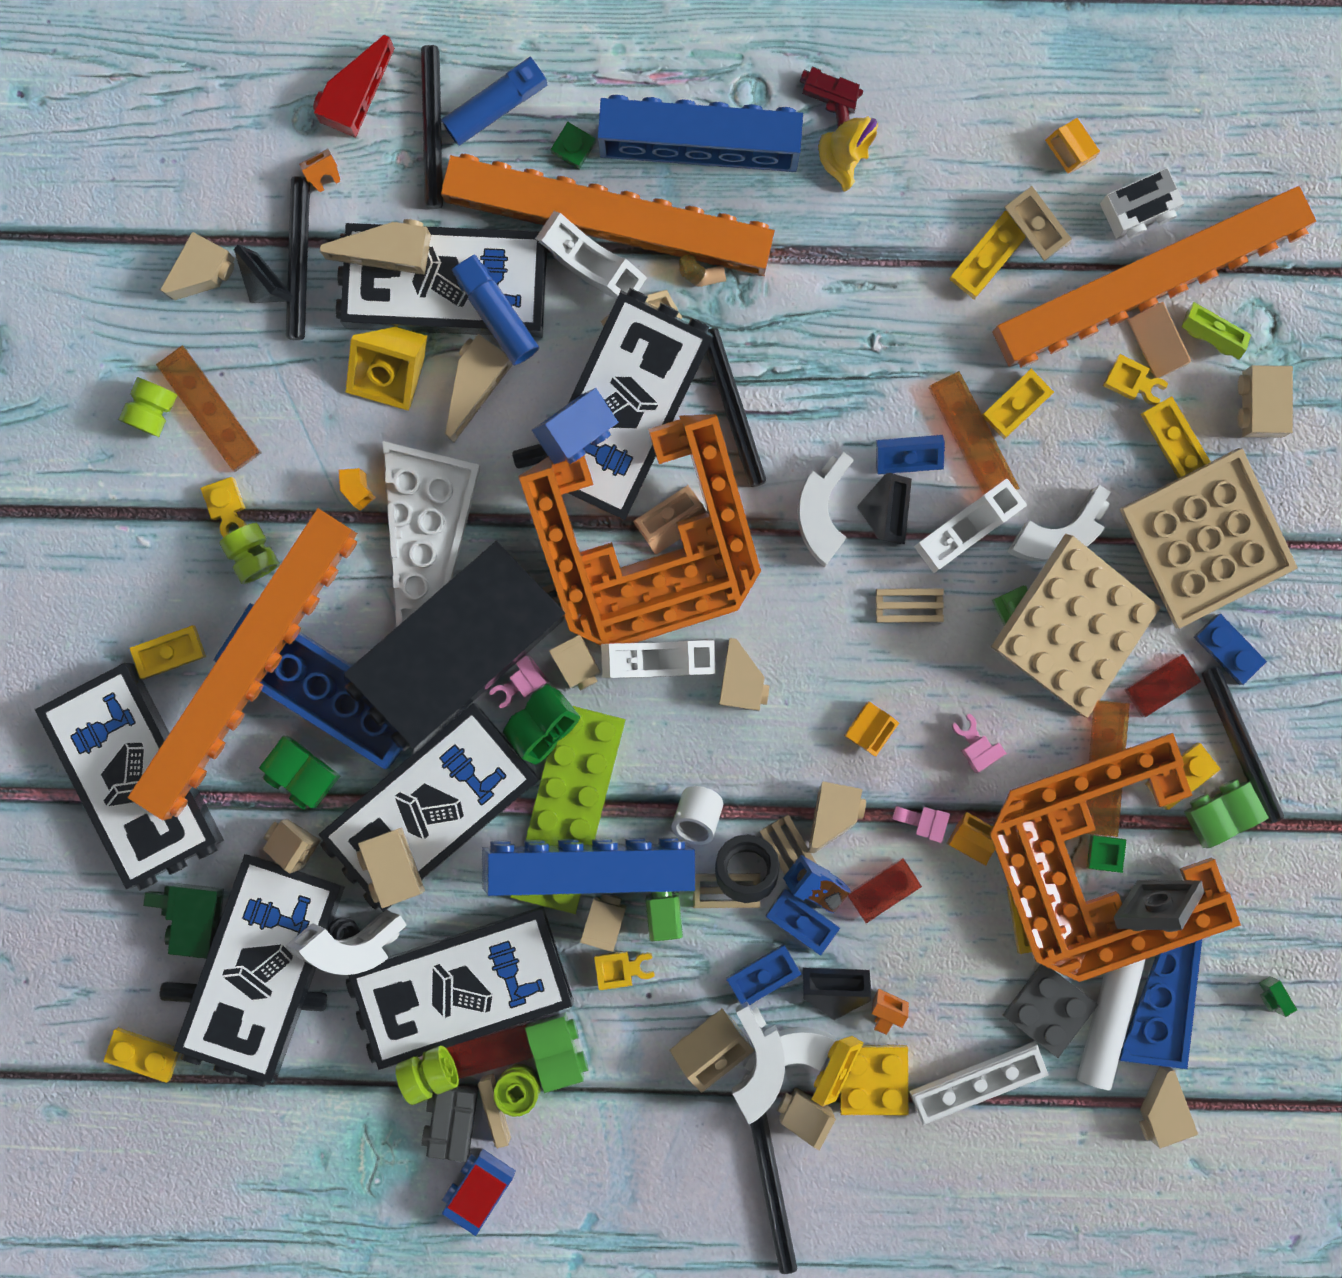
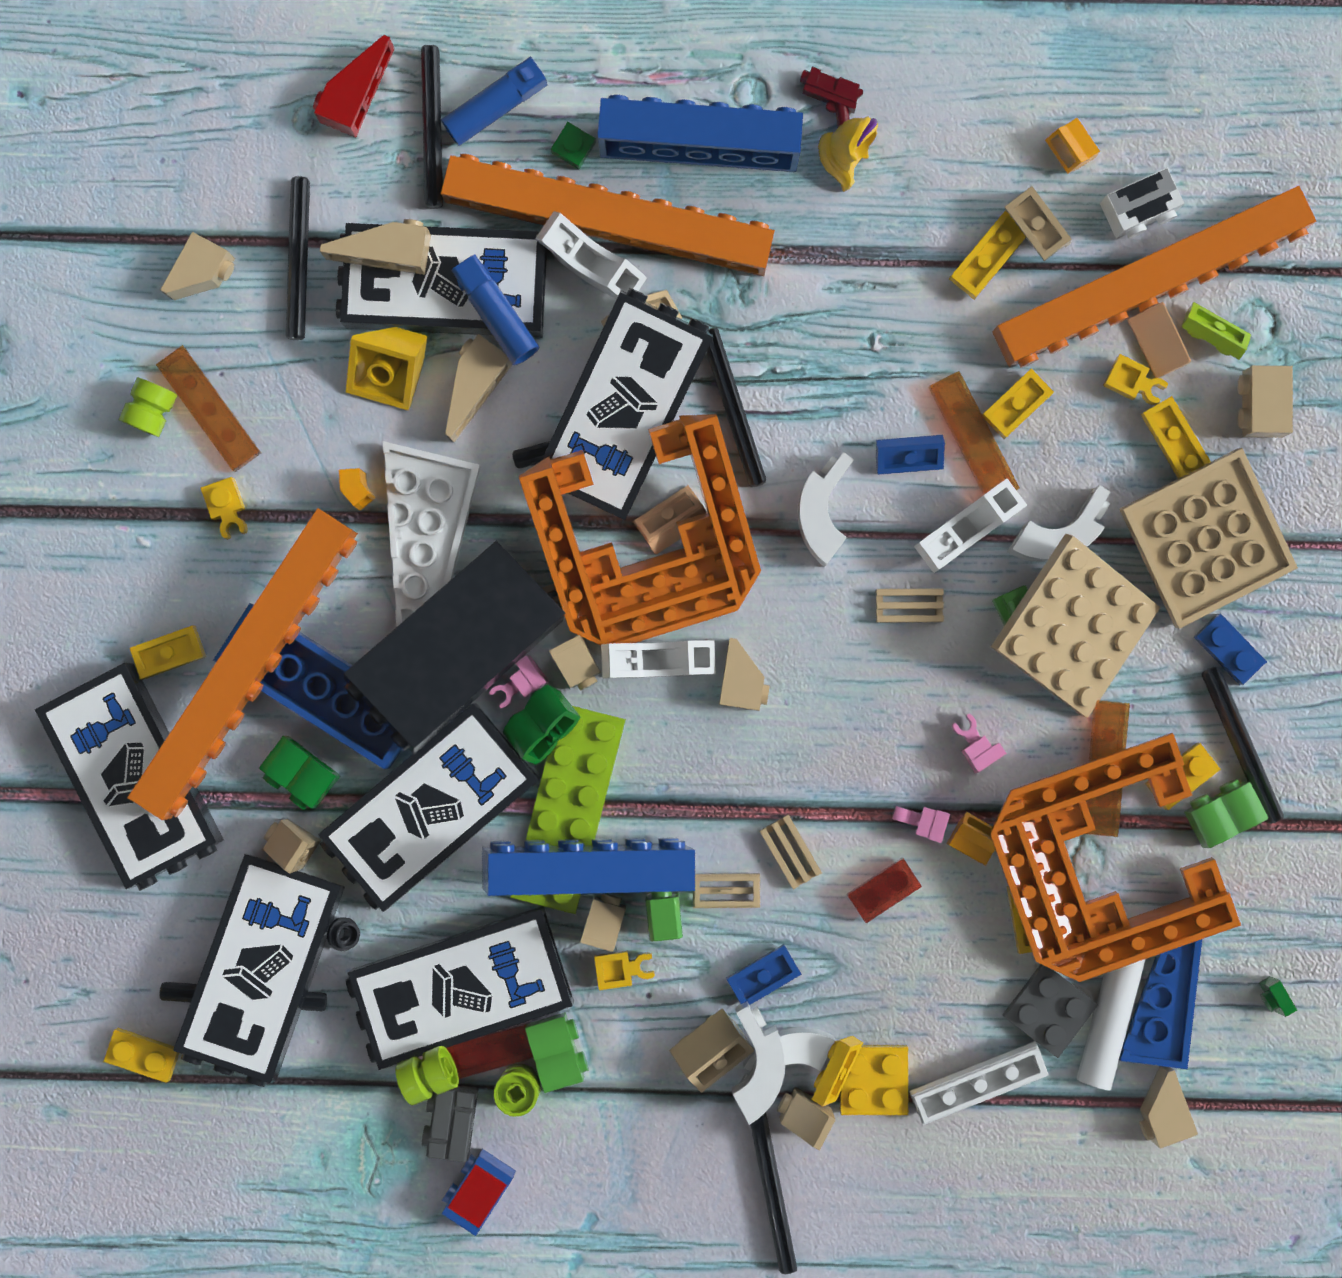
dark green hinge [143,883,224,959] -> none
lime wheel [219,522,280,584] -> none
black slope [234,245,293,303] -> none
white arch [286,910,407,975] -> none
orange tile [299,148,340,192] -> none
tan brick [357,827,425,908] -> none
tan tile [478,1073,511,1149] -> none
brick [532,388,619,465] -> none
white piece [671,786,724,845] -> none
arm [679,254,726,287] -> none
black tyre [715,834,780,903] -> none
blue plate [765,888,840,956] -> none
blue leg [783,855,851,913] -> none
black slope [802,968,871,1020] -> none
tan slope [808,781,866,853] -> none
light orange piece [844,701,899,757] -> none
black slope [857,473,912,544] -> none
orange tile [872,989,909,1035] -> none
green plate [1086,834,1127,873] -> none
dark grey plate [1114,880,1204,932] -> none
clear red plate [1124,654,1201,717] -> none

